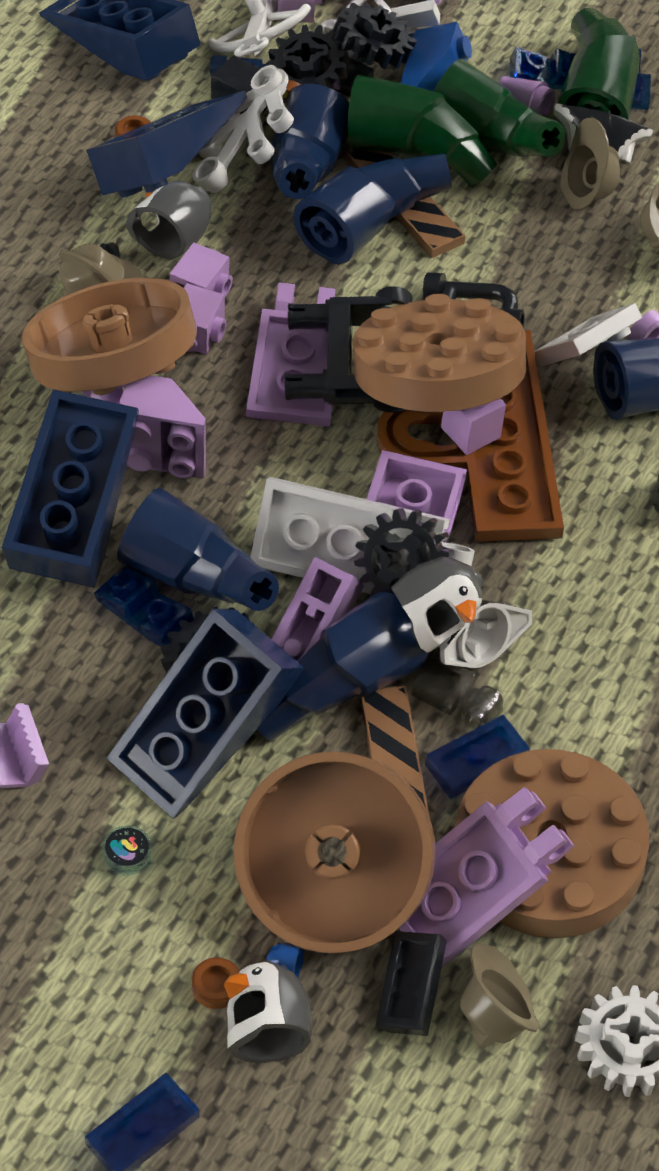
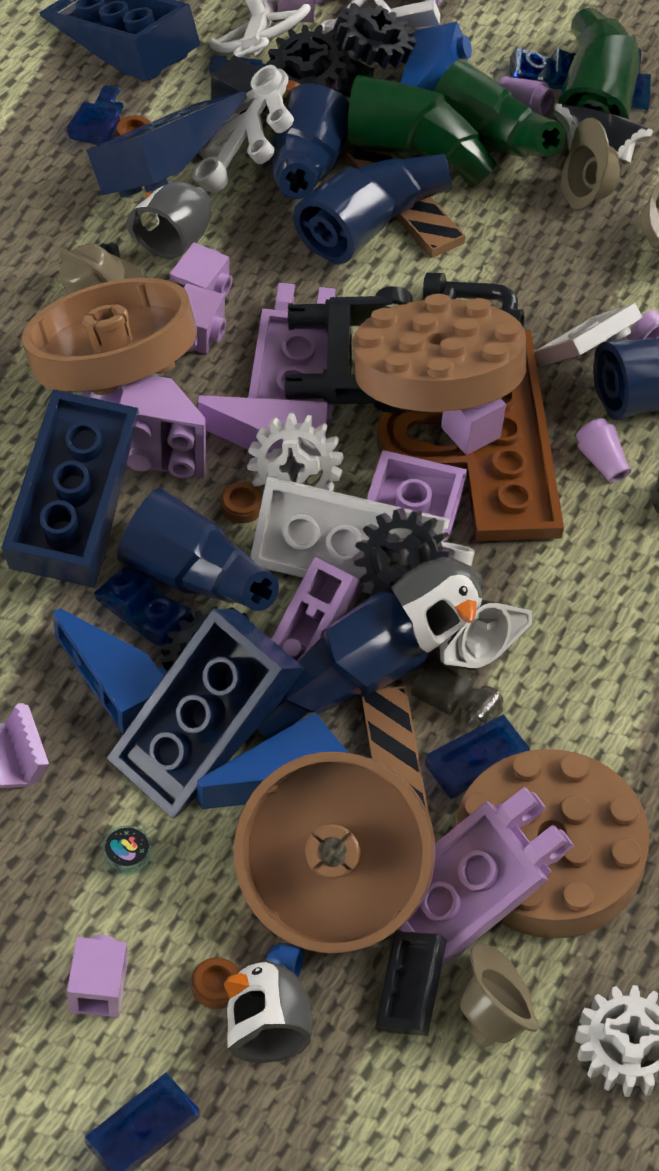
none -> blue slope [53,608,168,734]
none -> clear blue plate [66,85,124,145]
none -> lavender brick [67,935,128,1018]
none -> blue slope [197,712,348,809]
none -> lavender slope [198,395,327,469]
none -> dark orange tile [220,482,263,523]
none -> white gear [247,413,344,491]
none -> lavender cone [576,418,631,484]

